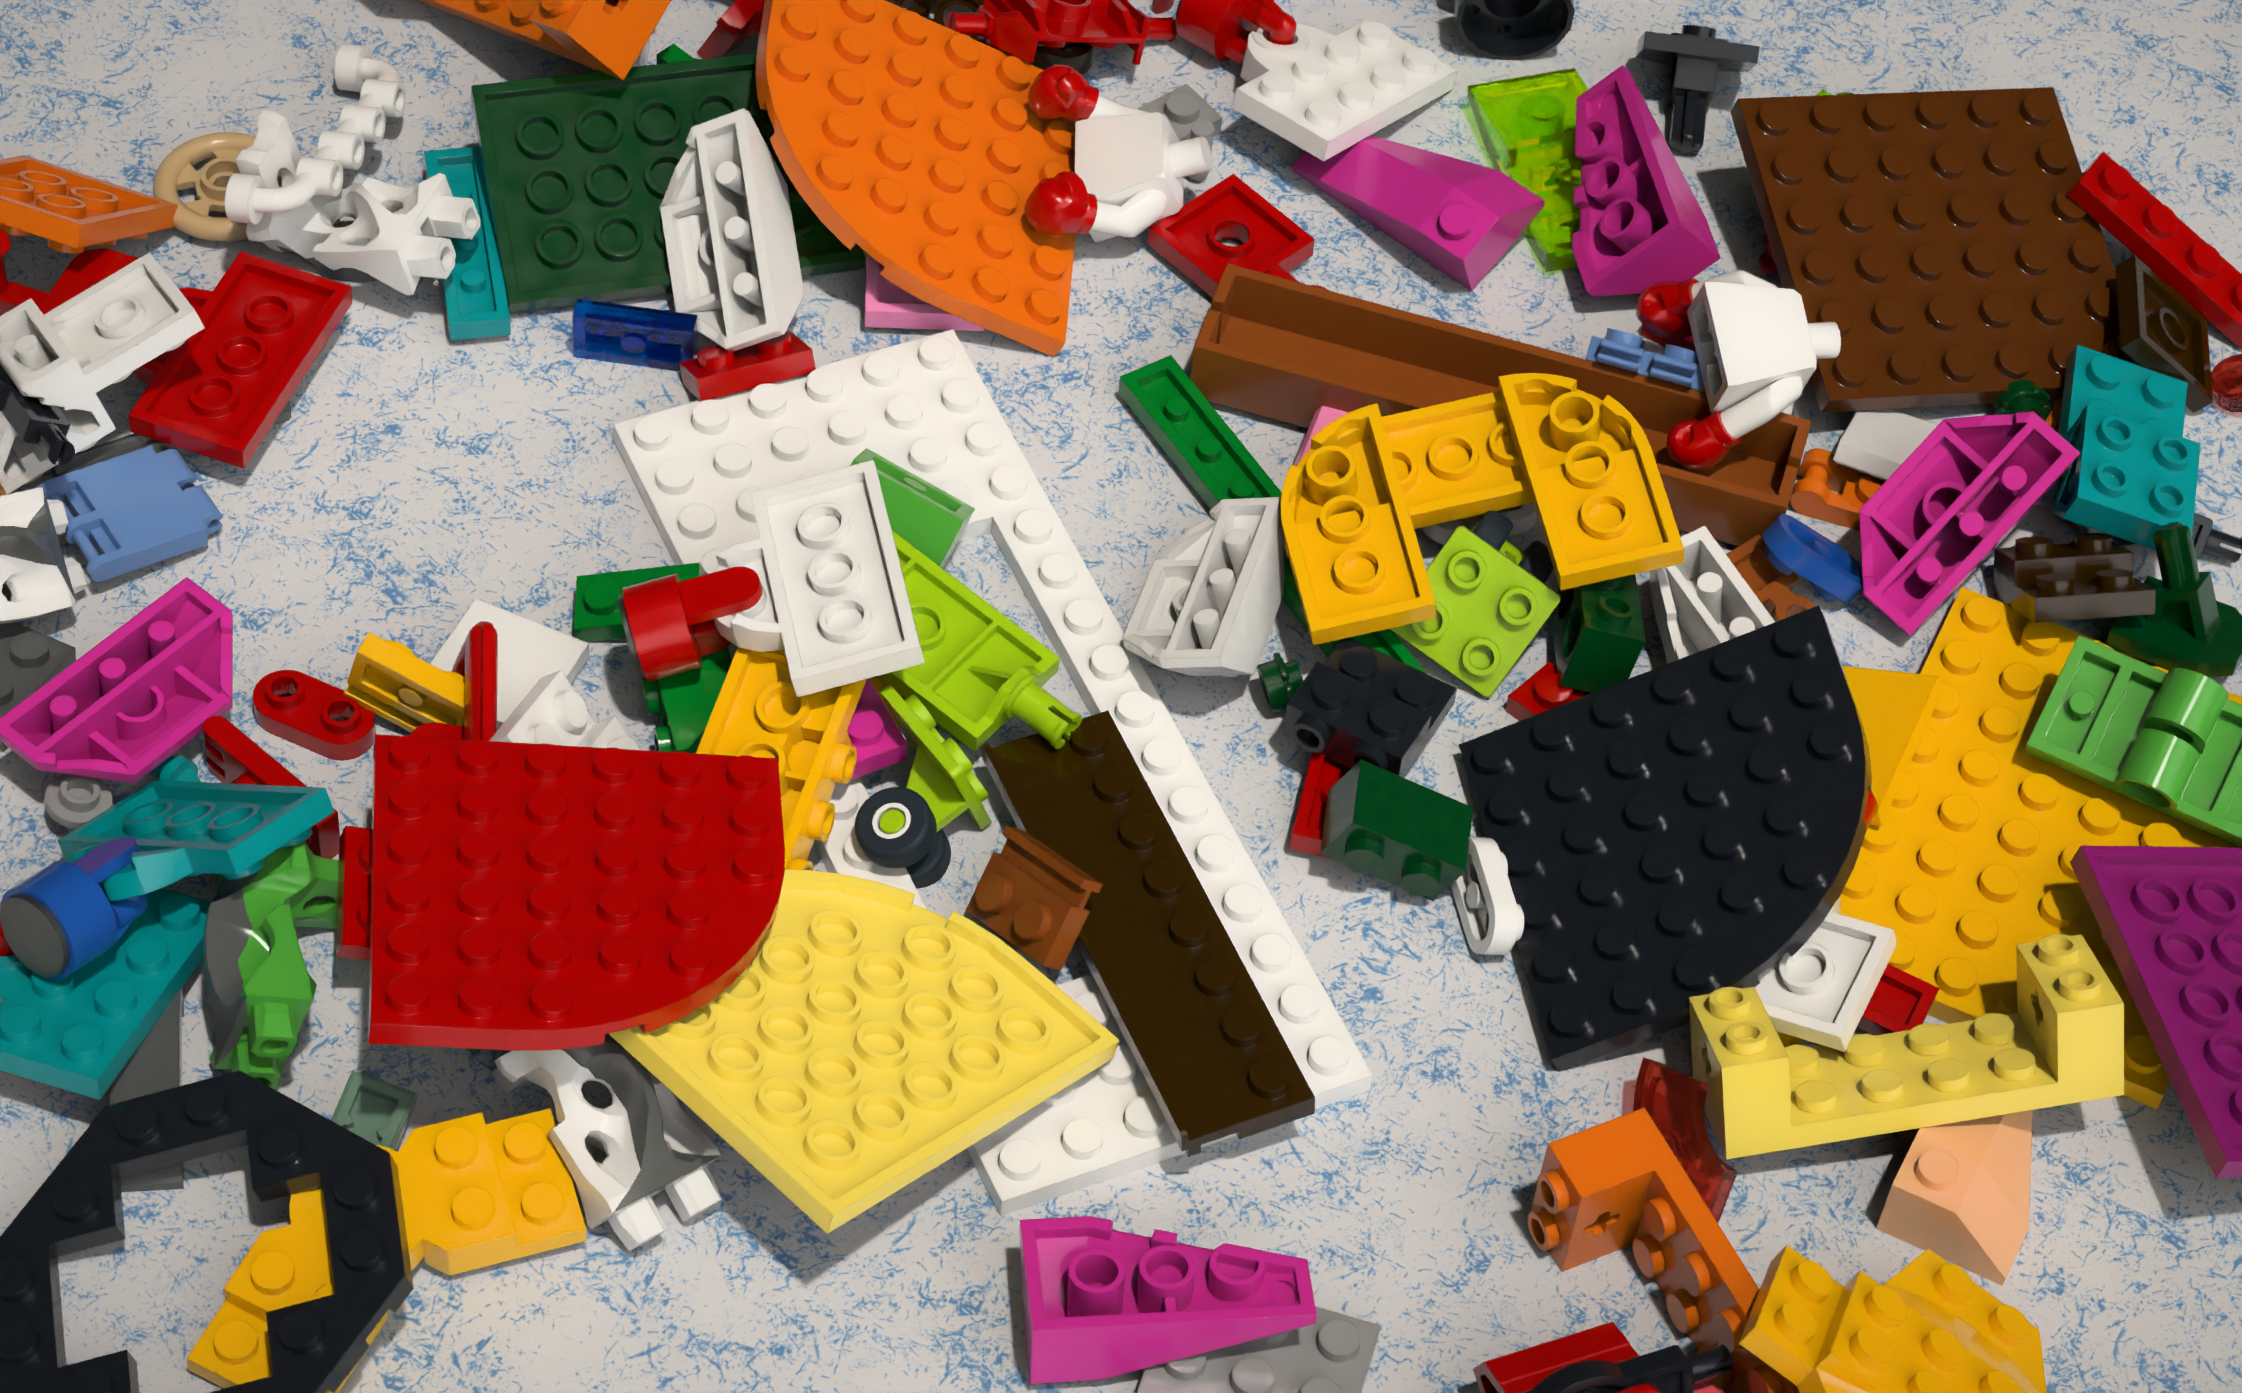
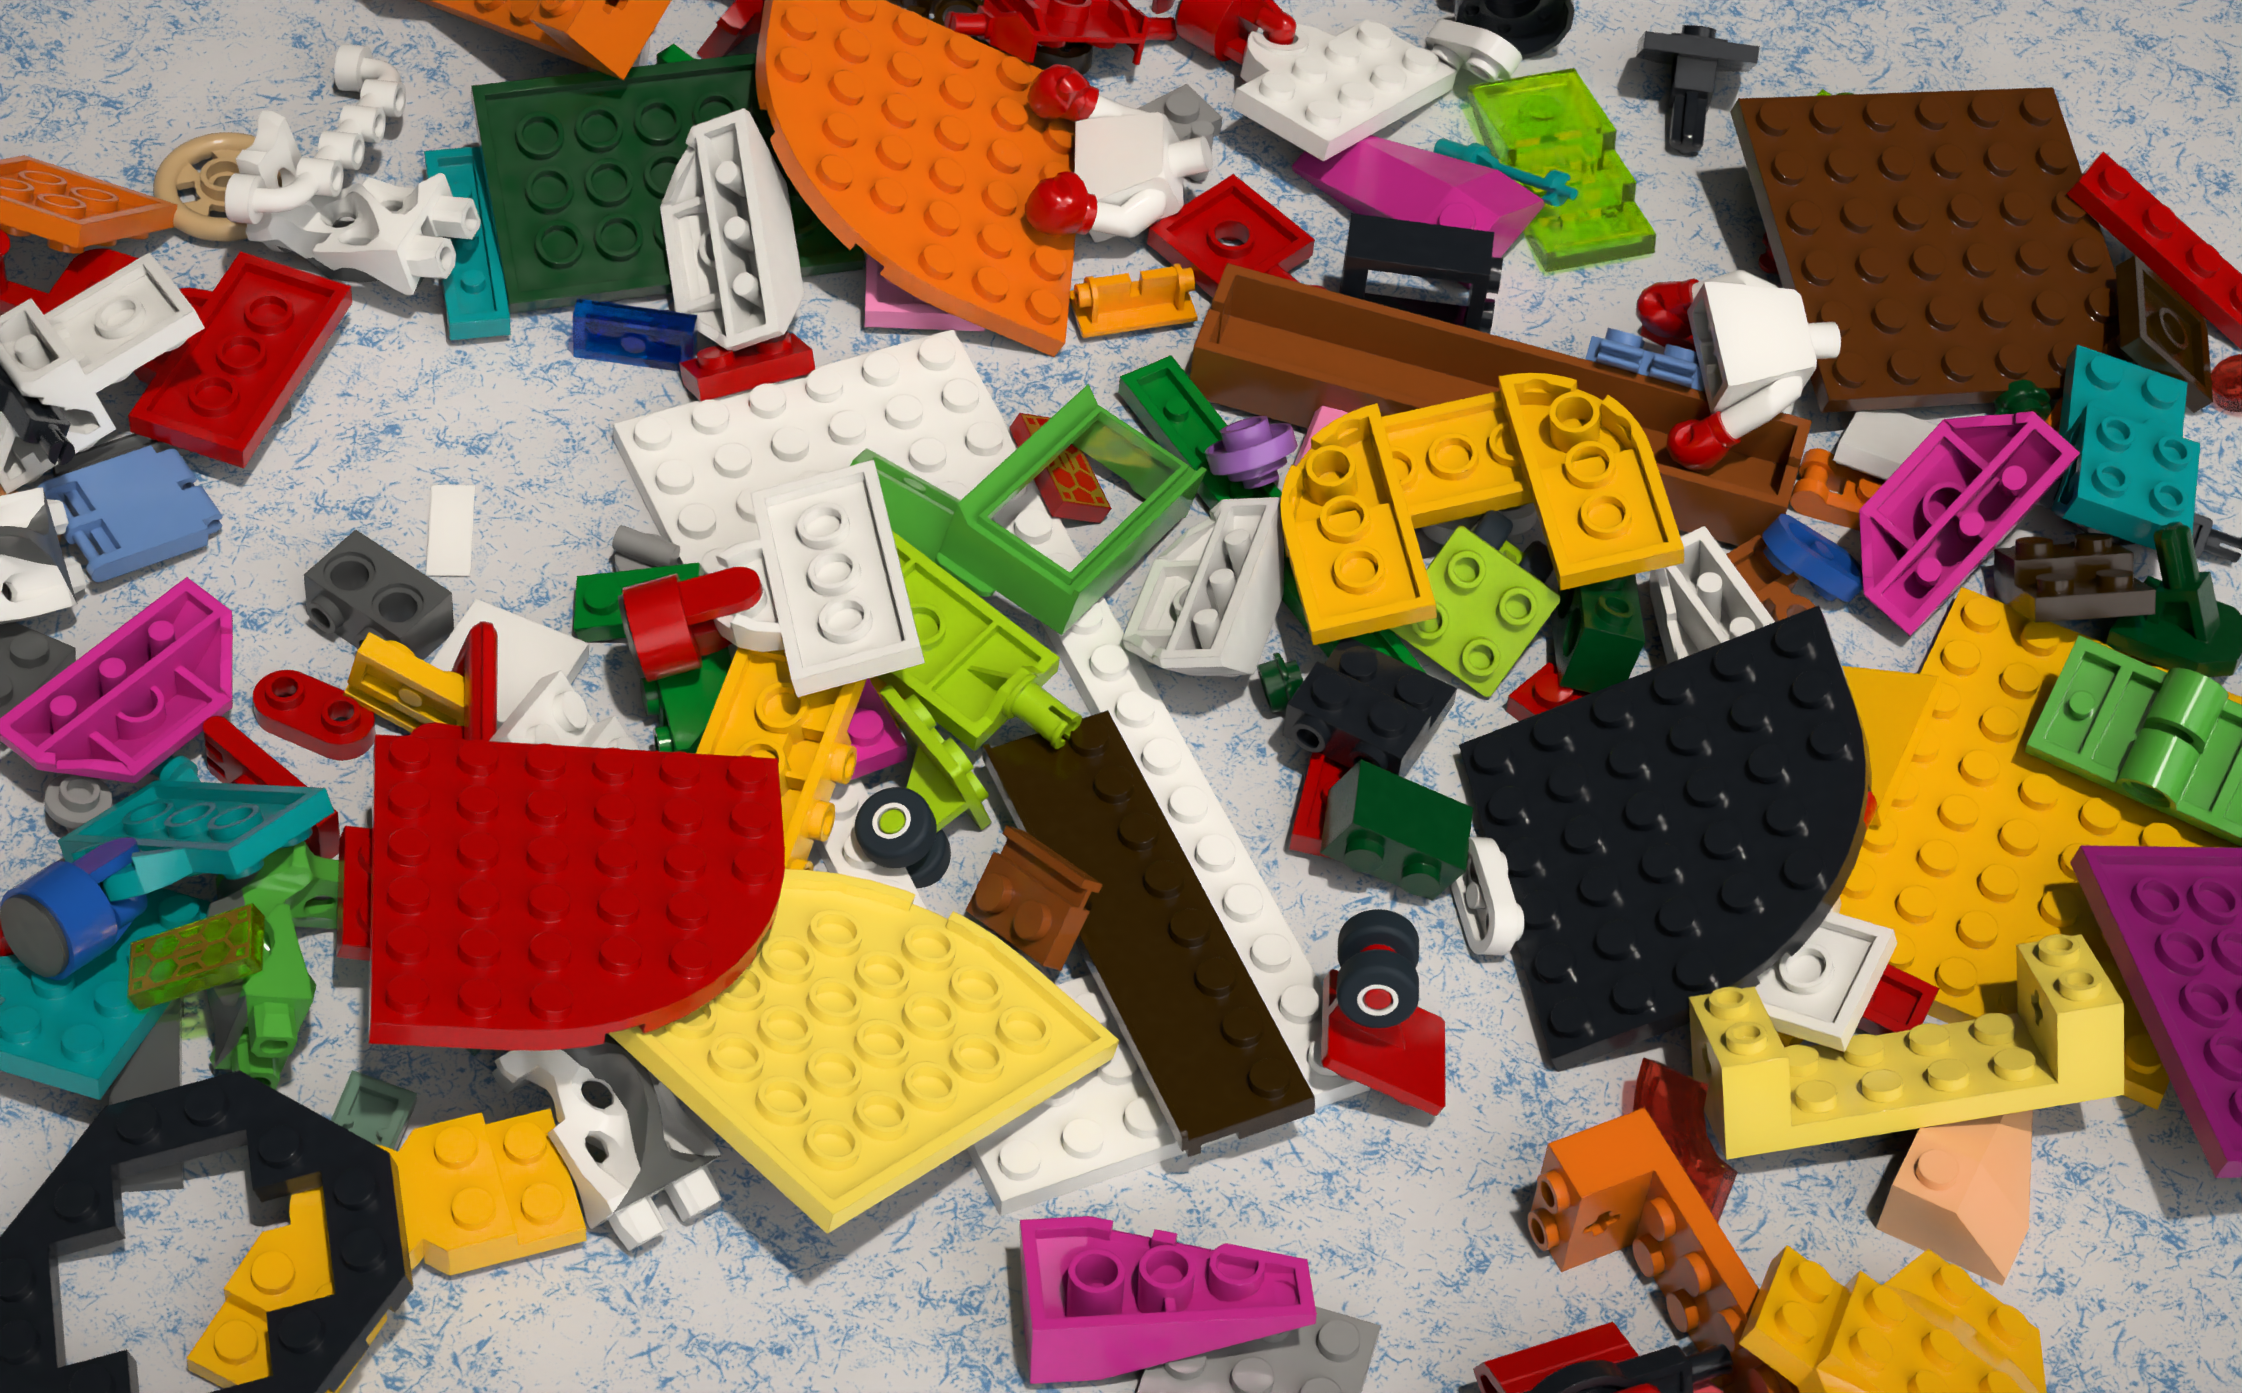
dark pink wedge [1572,65,1721,297] -> none
none -> clear neon green tile [127,903,265,1010]
none -> dark grey brick [304,530,454,660]
none -> white sticker [426,485,475,576]
none -> light grey plate [612,525,680,572]
none -> bright green piece [935,384,1206,636]
none -> red tile [1009,413,1112,523]
none -> light orange hinge [1069,263,1198,338]
none -> medium lavender plate [1205,416,1298,489]
none -> plate [1321,909,1446,1116]
none -> black window [1339,213,1503,334]
none -> white plate [1425,19,1522,83]
none -> teal piece [1433,138,1578,207]

